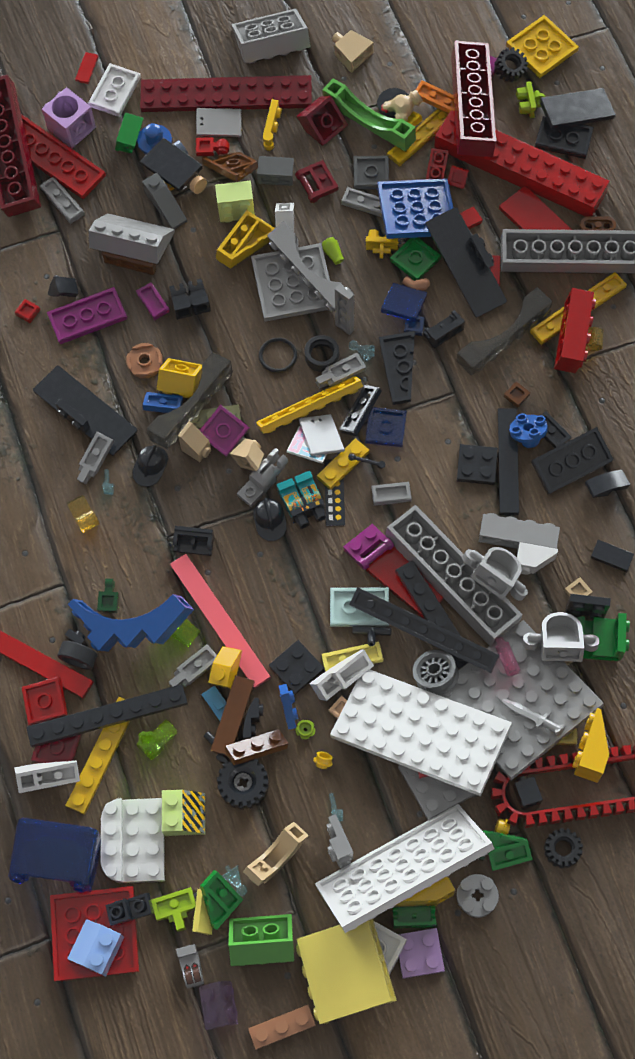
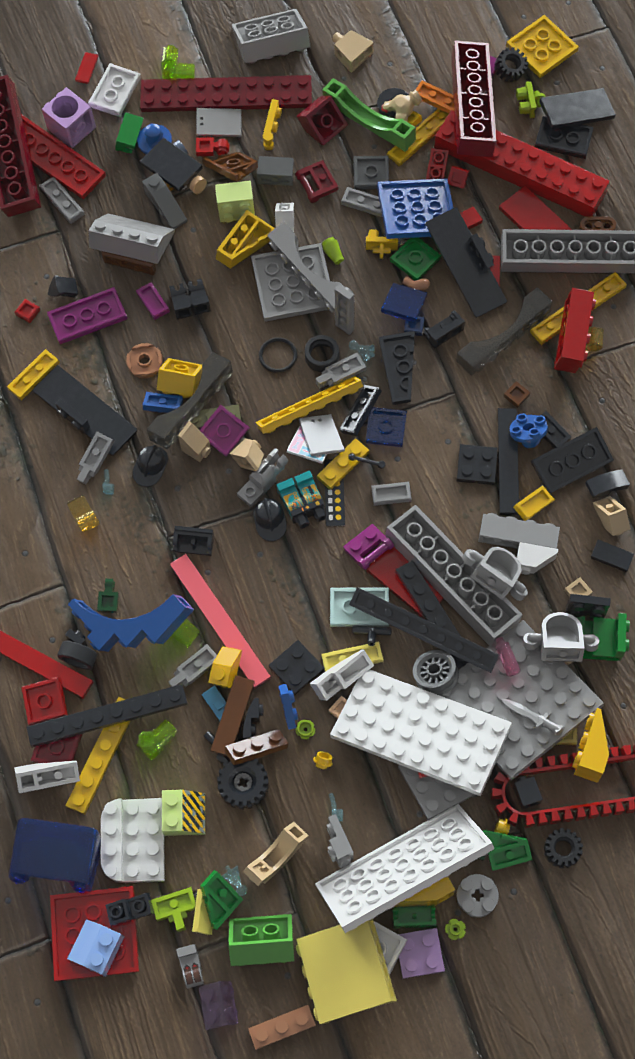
none -> yellow plate [7,349,60,400]
none -> clear neon green piece [161,45,195,79]
none -> lime plate [445,919,466,940]
none -> yellow tile [513,485,554,521]
none -> tan slope [593,496,630,536]

